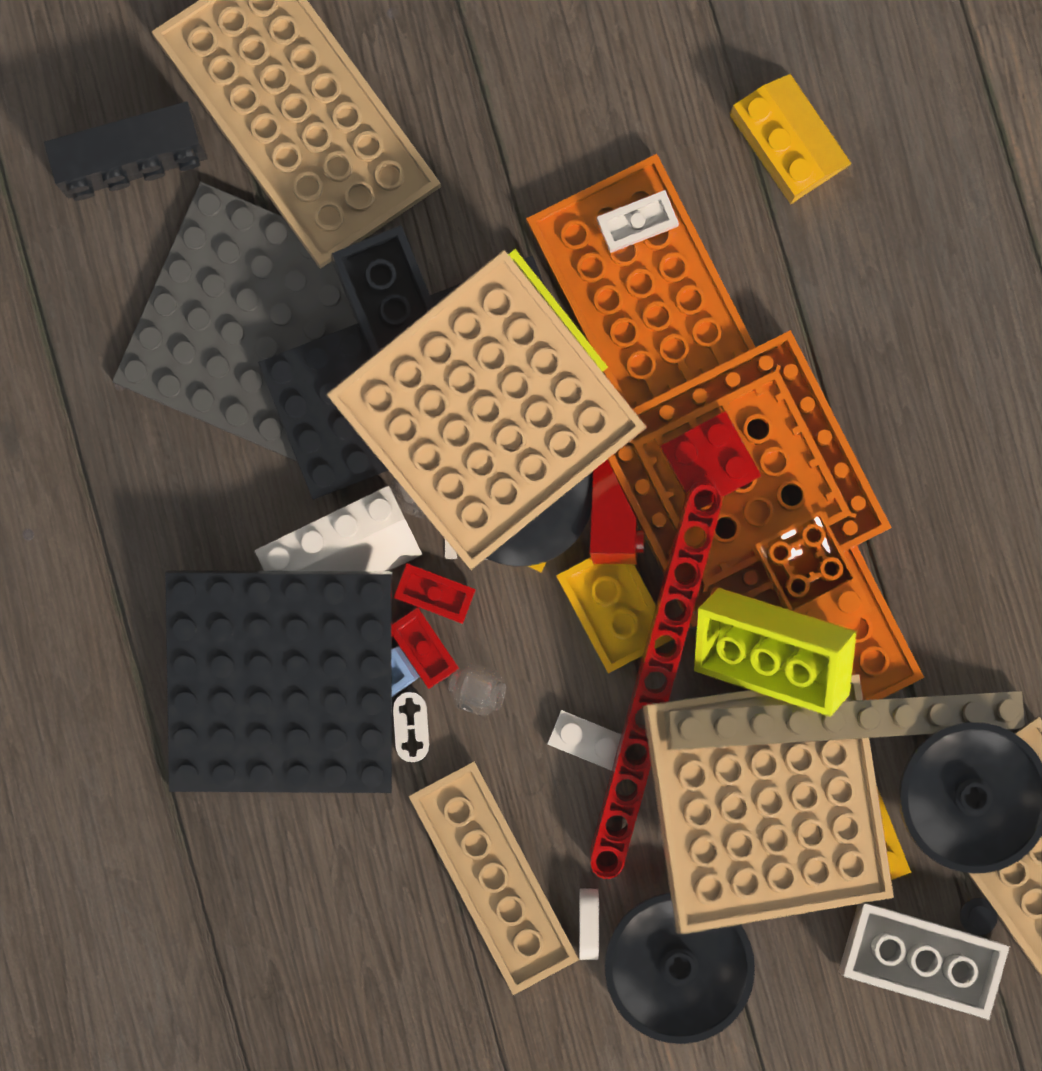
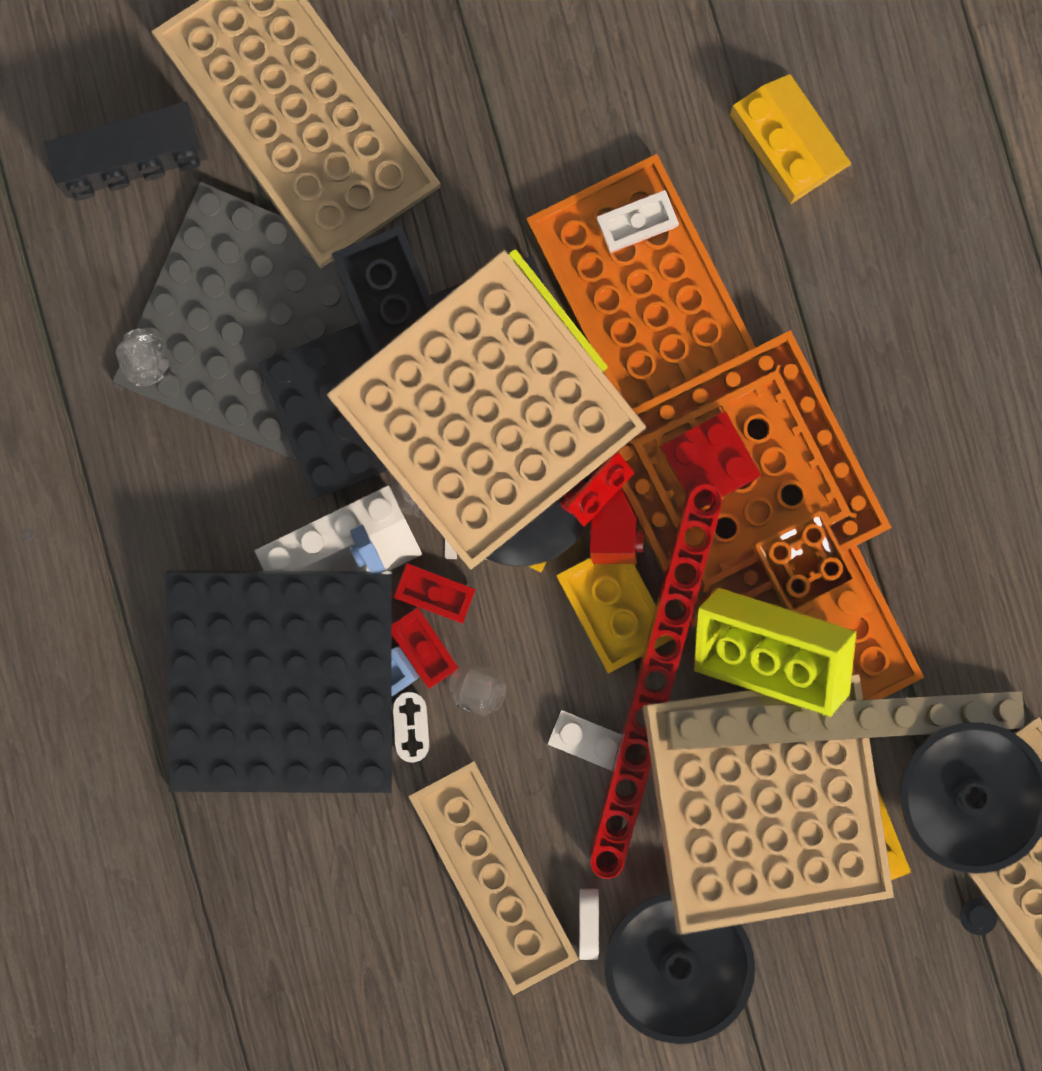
white brick [838,902,1009,1020] -> none
none -> clear head [115,329,169,387]
none -> medium blue plate [350,524,386,574]
none -> red hinge [560,451,634,527]

